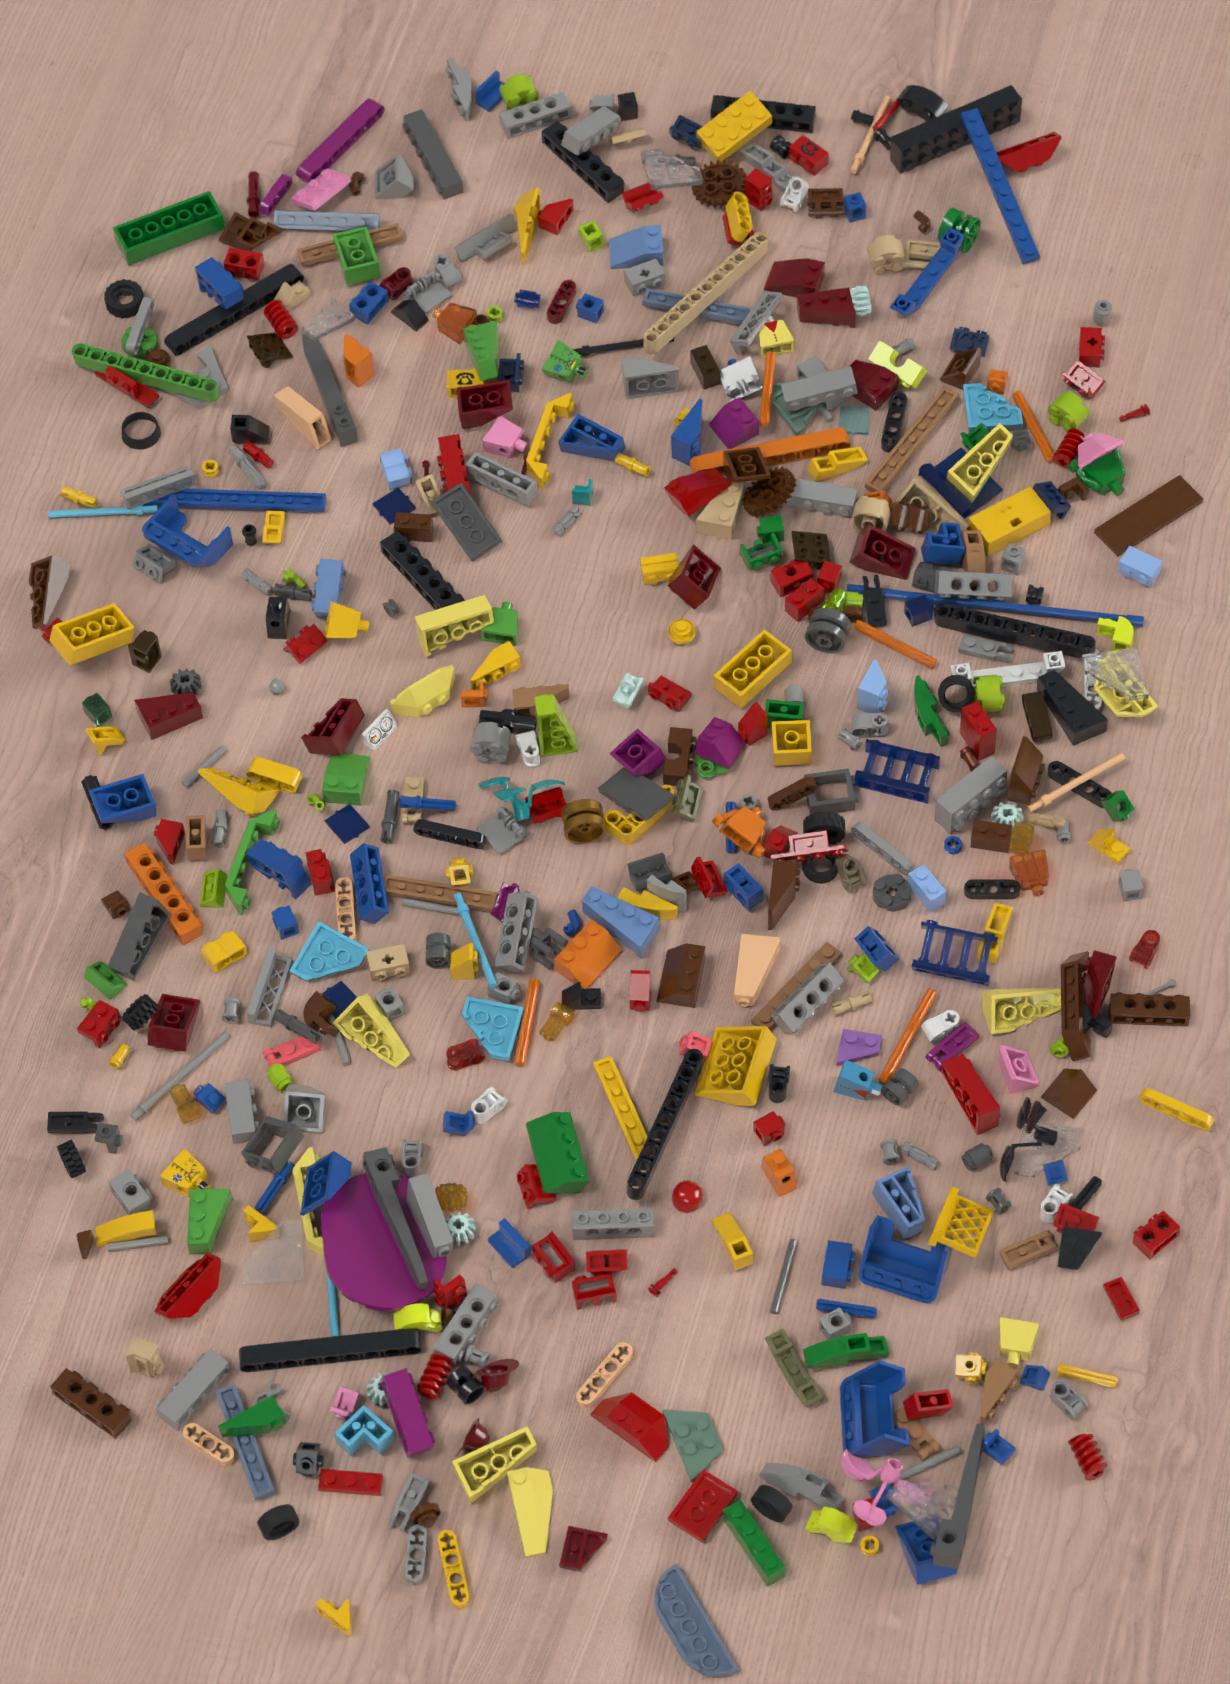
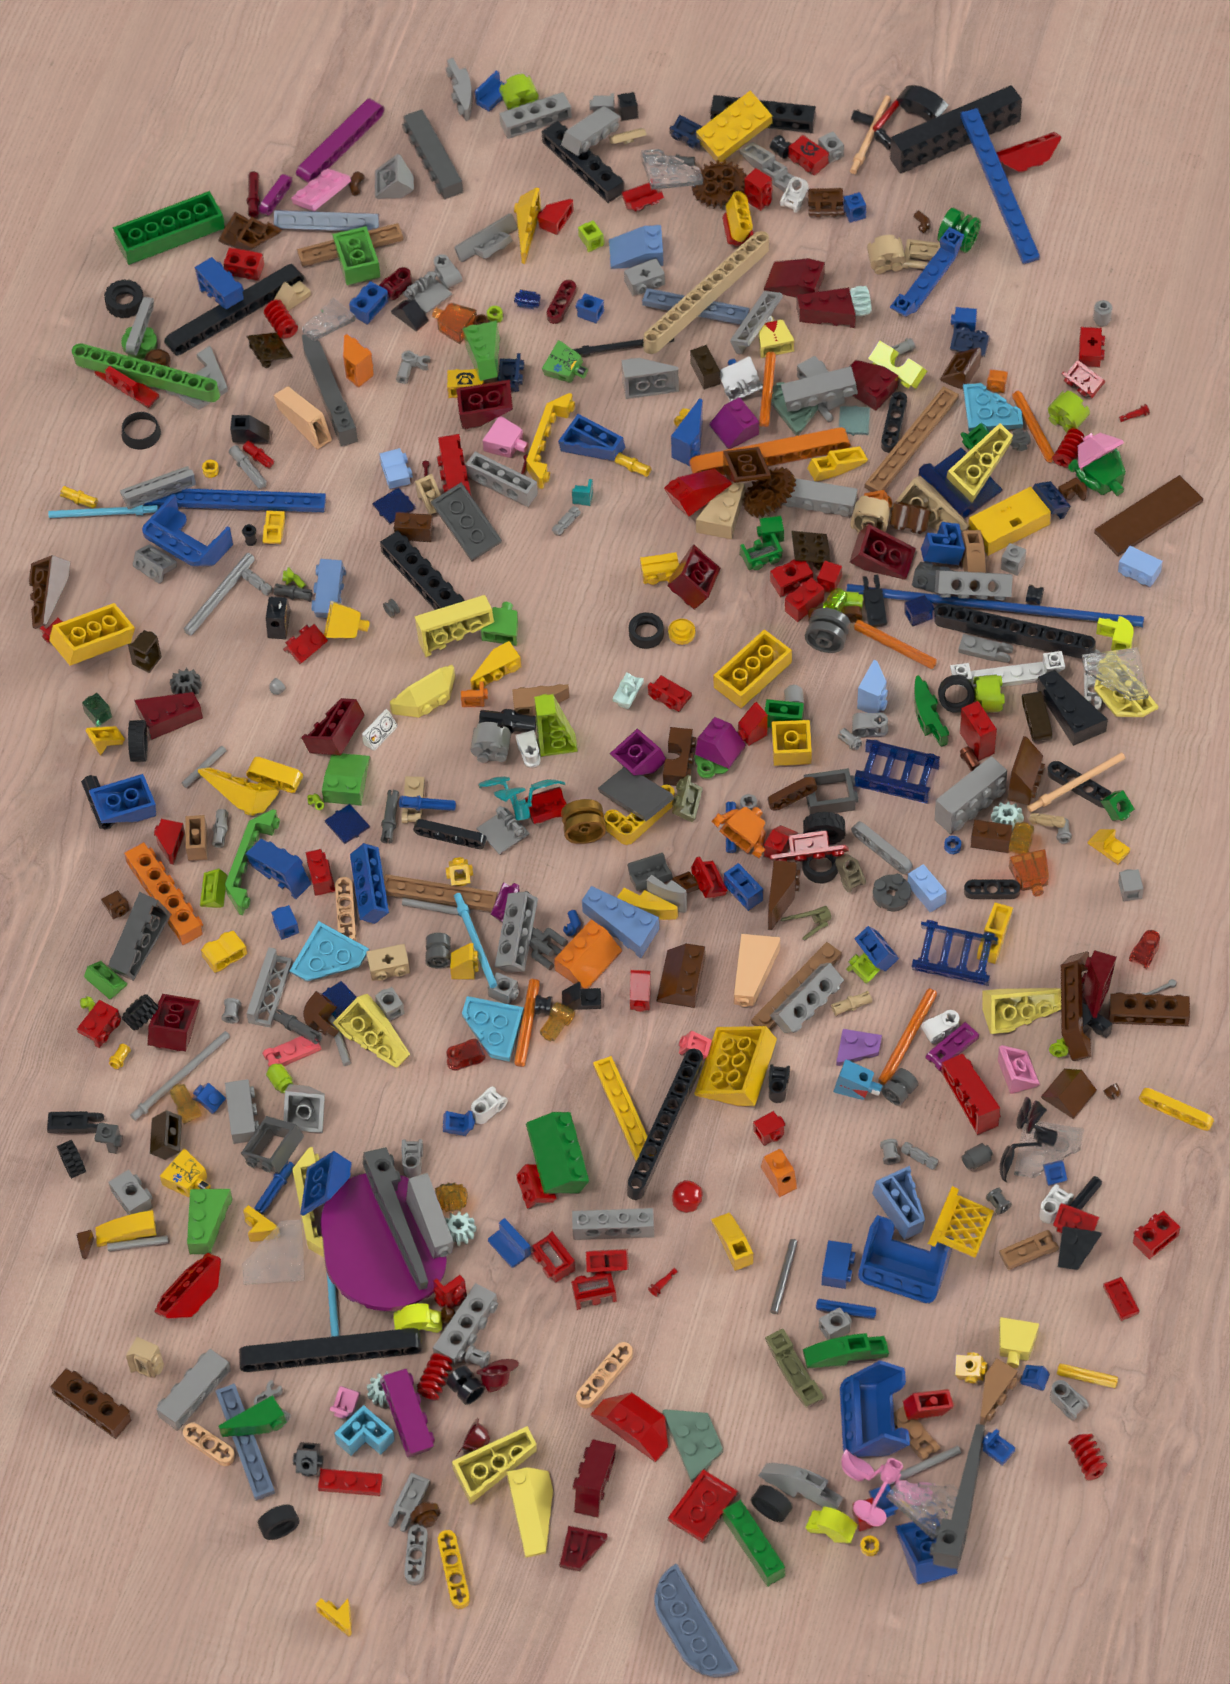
none -> black tyre [128,720,148,762]
none -> dark brown brick [150,1110,182,1160]
none -> light grey axle [184,553,255,636]
none -> light grey bar [396,351,430,384]
none -> black wheel [534,995,553,1016]
none -> dark red wedge [573,1439,616,1518]
none -> black tyre [628,612,664,649]
none -> olive plant [781,906,831,940]
none -> light grey brick [818,131,844,163]
none -> blue brick [951,307,977,332]
none -> reddish brown hinge [1103,1083,1121,1100]

